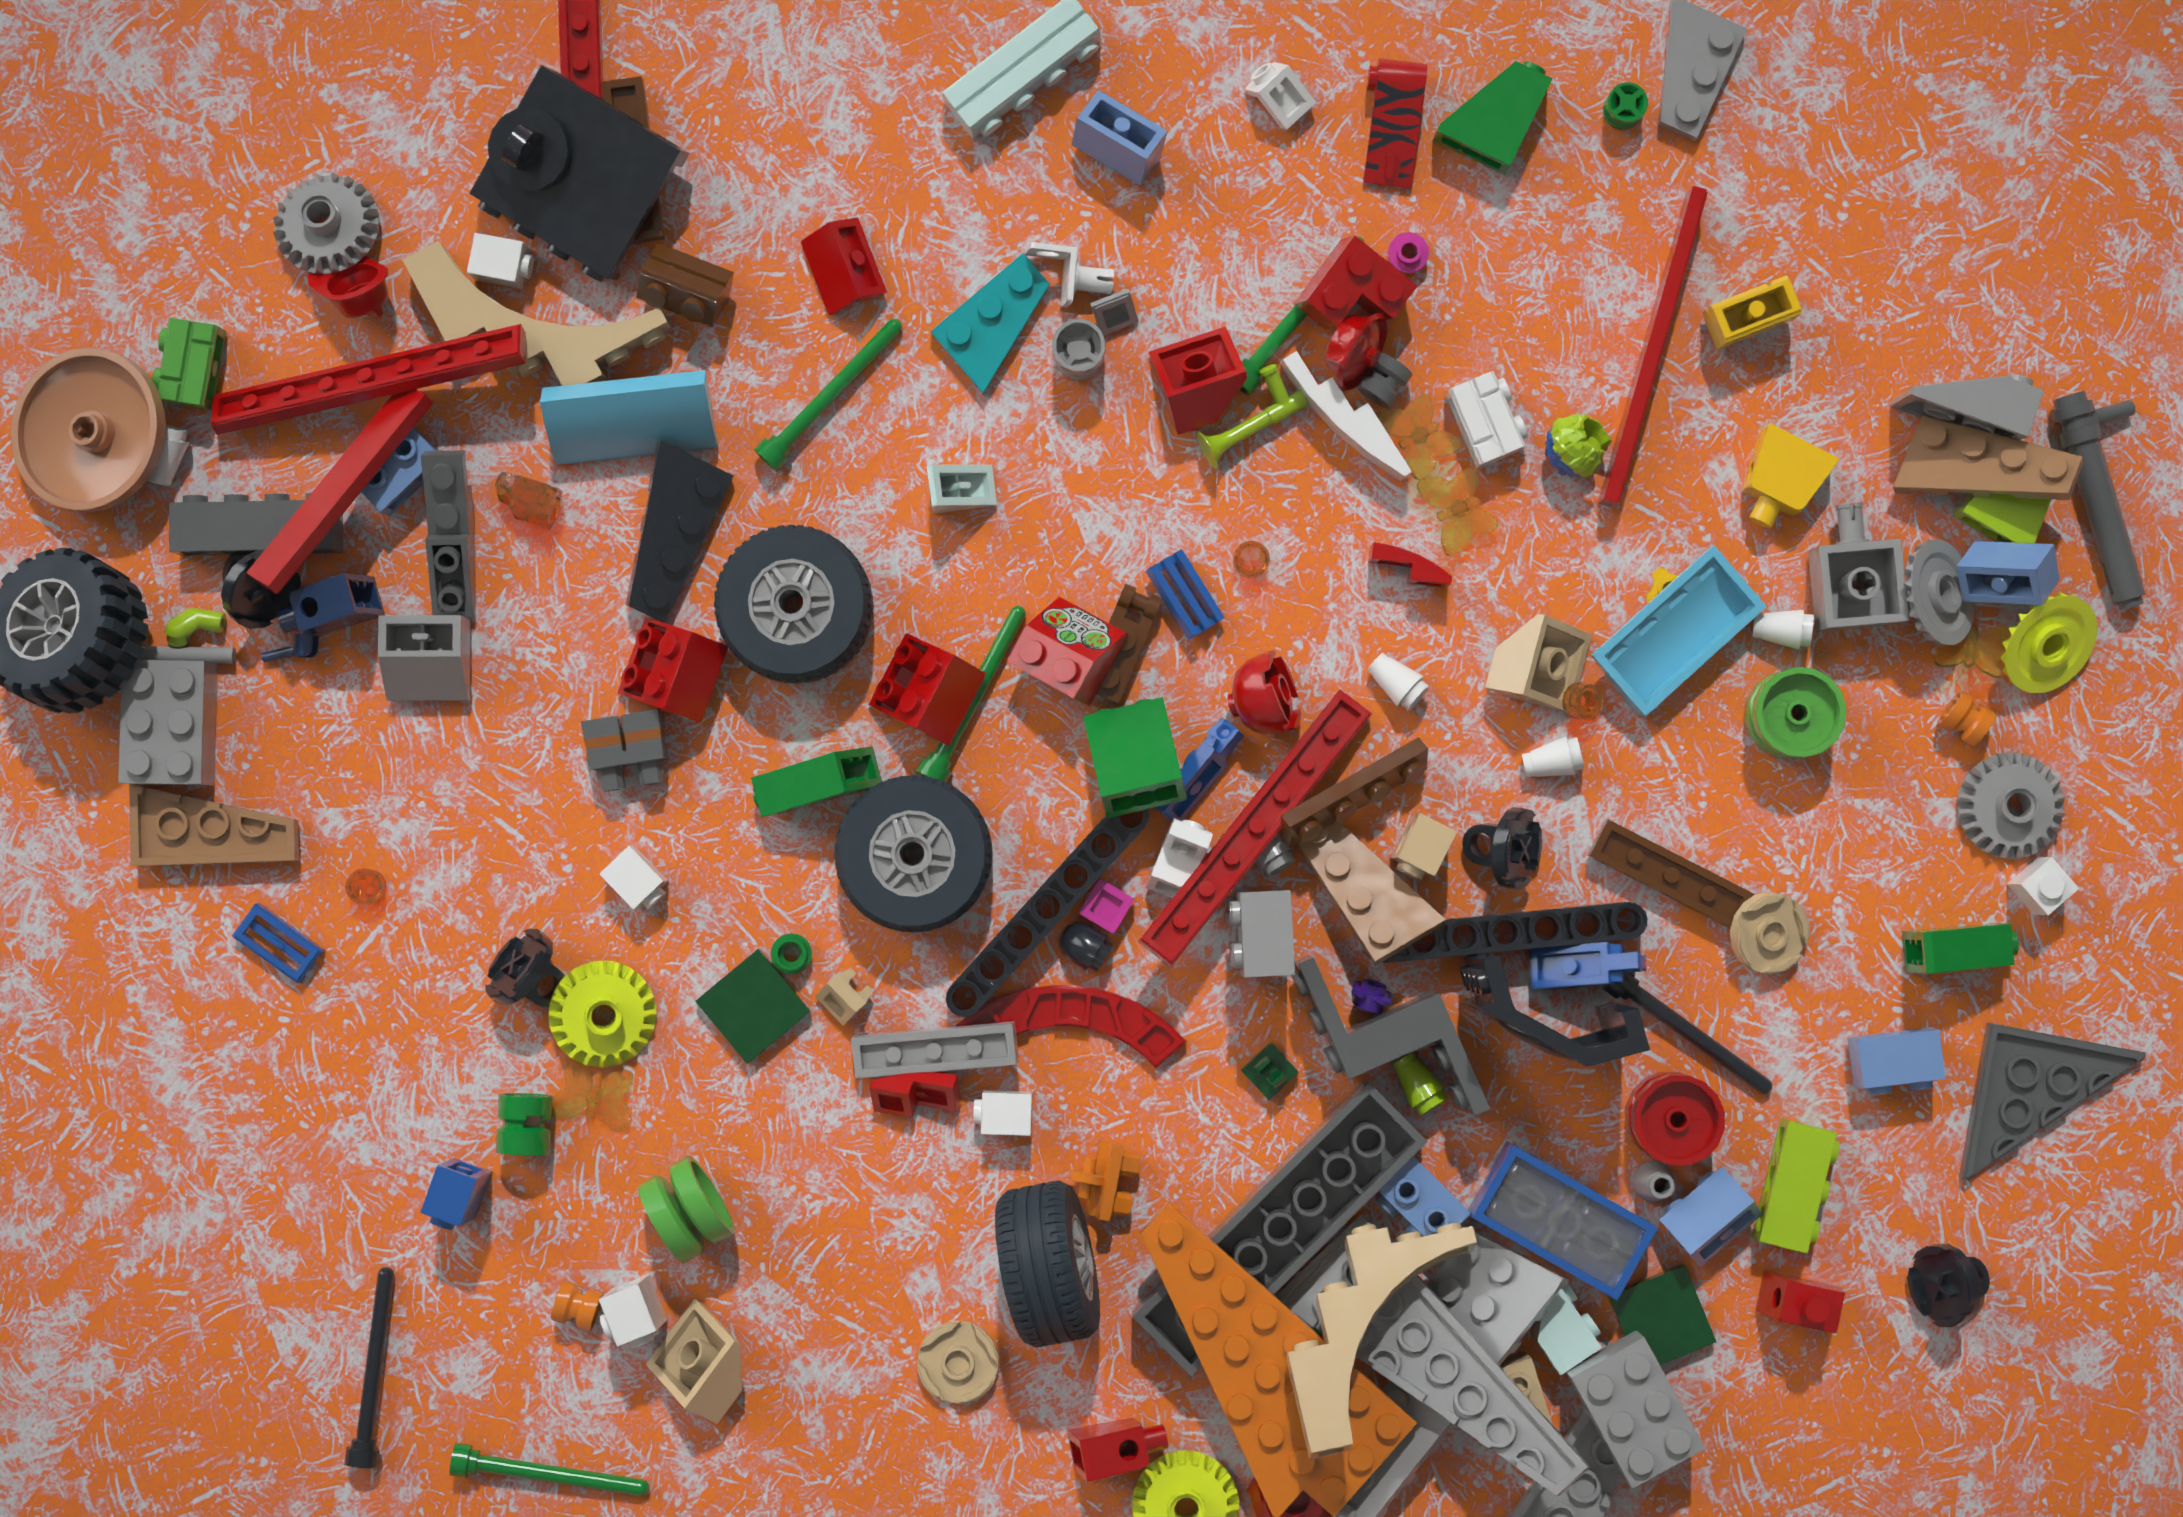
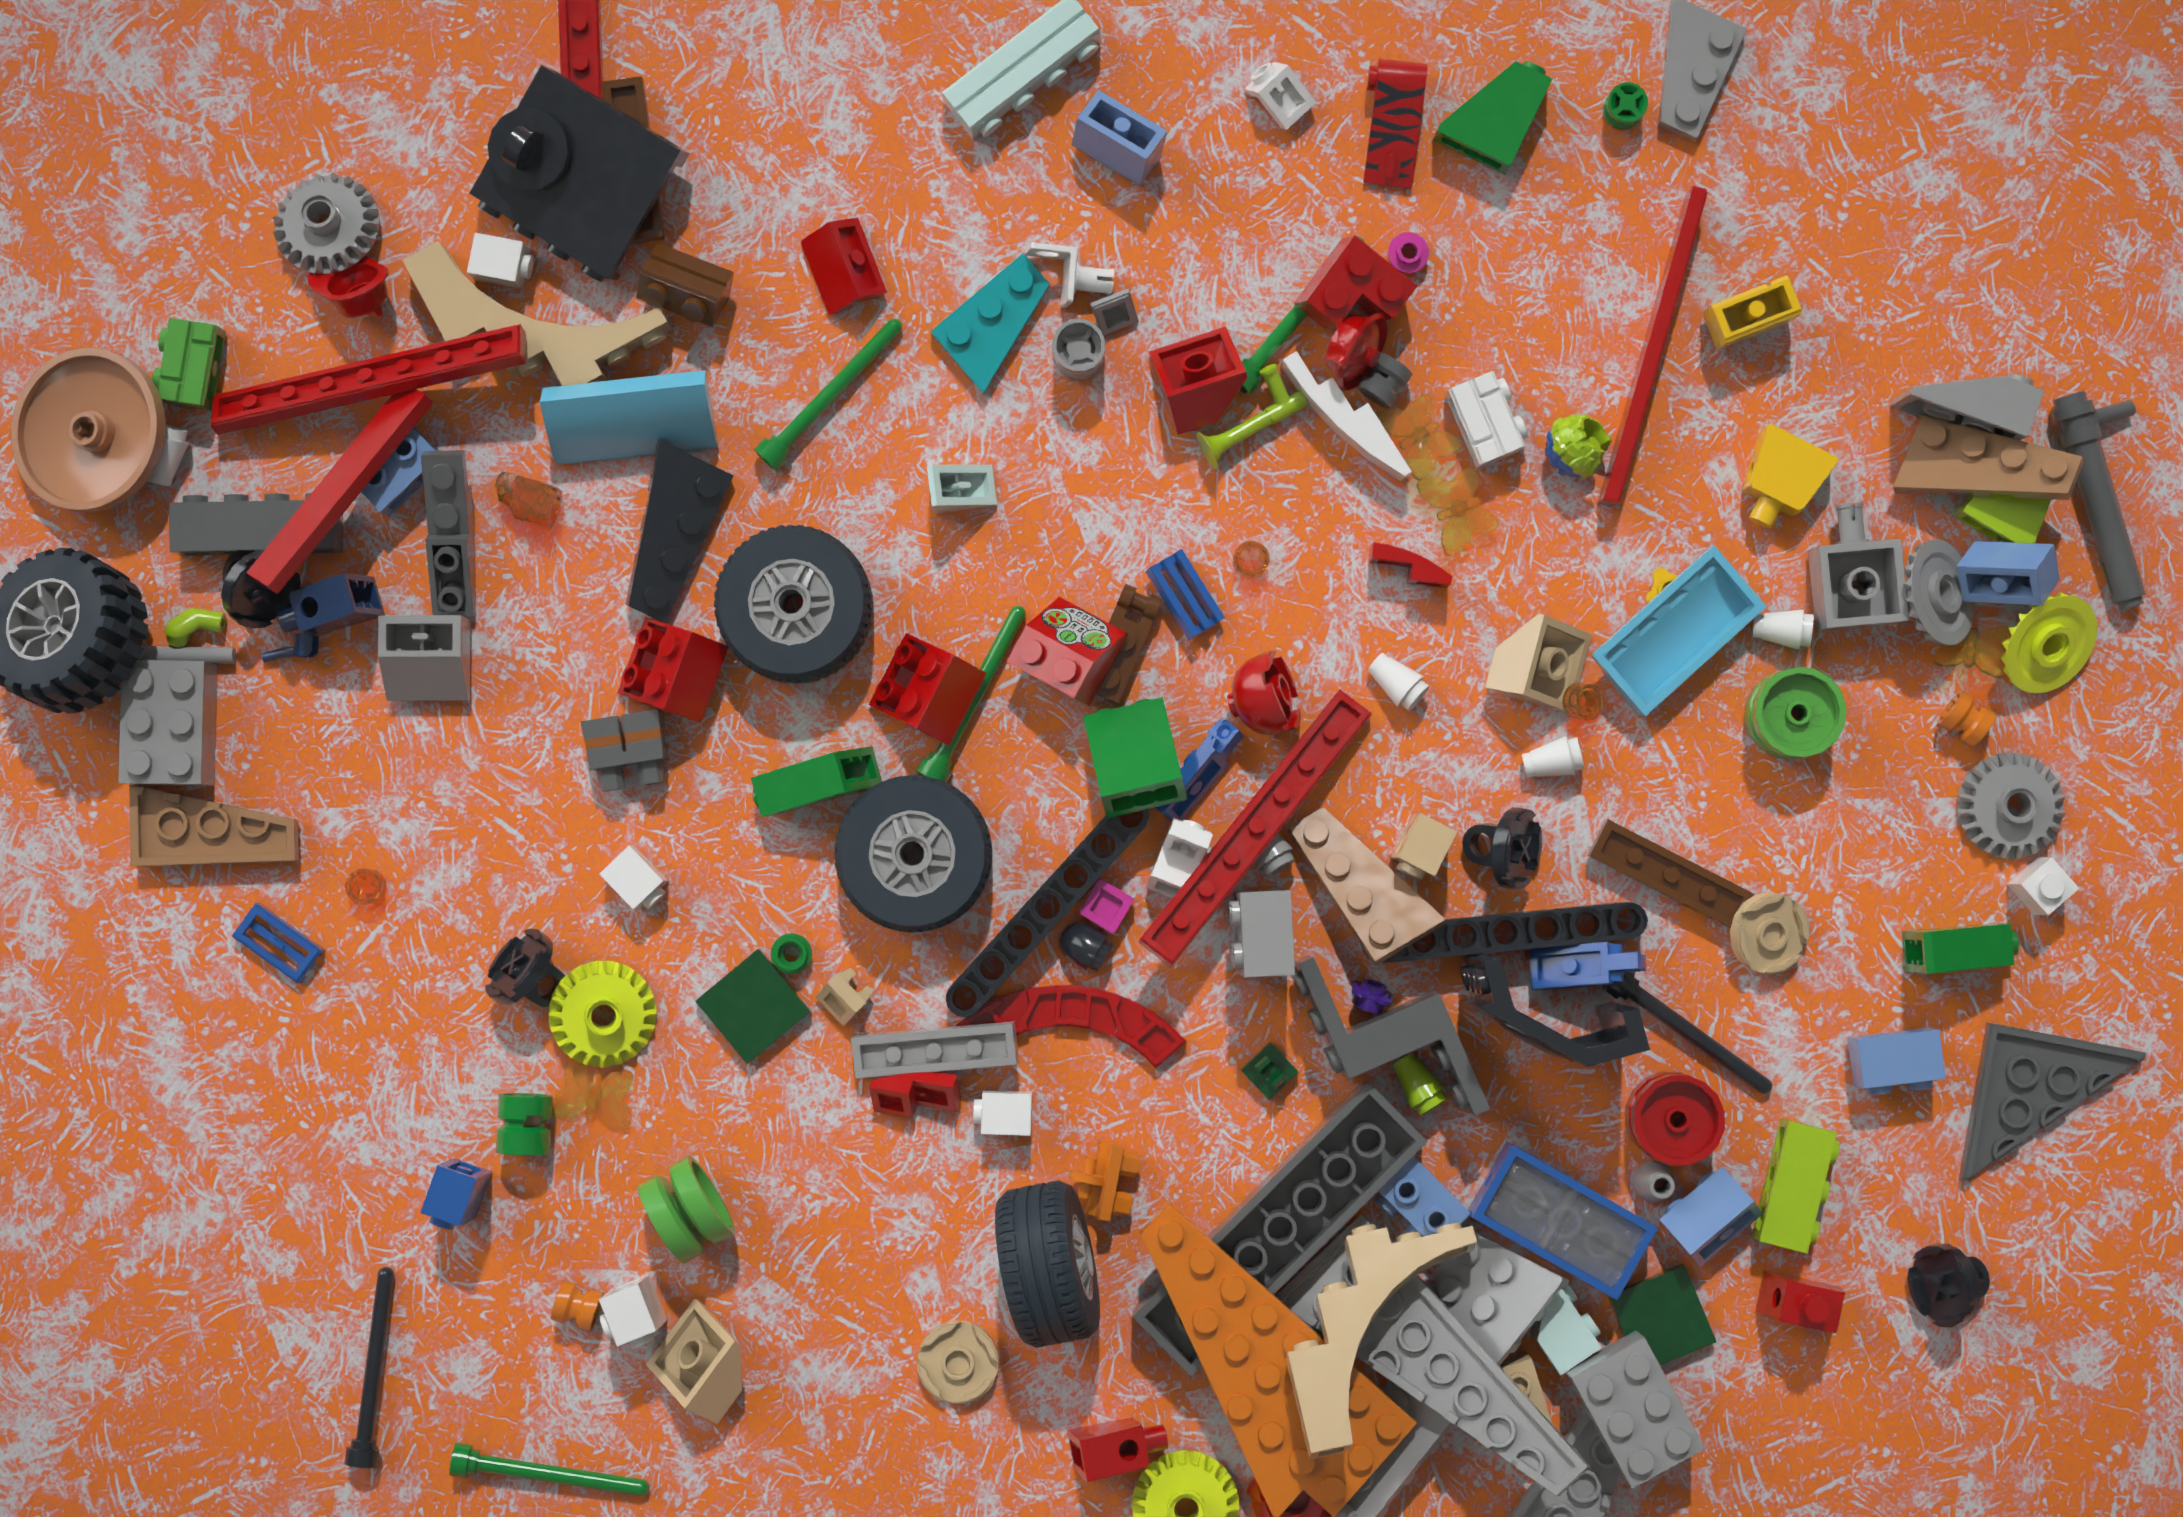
reddish brown plate [1281,737,1428,848] -> none

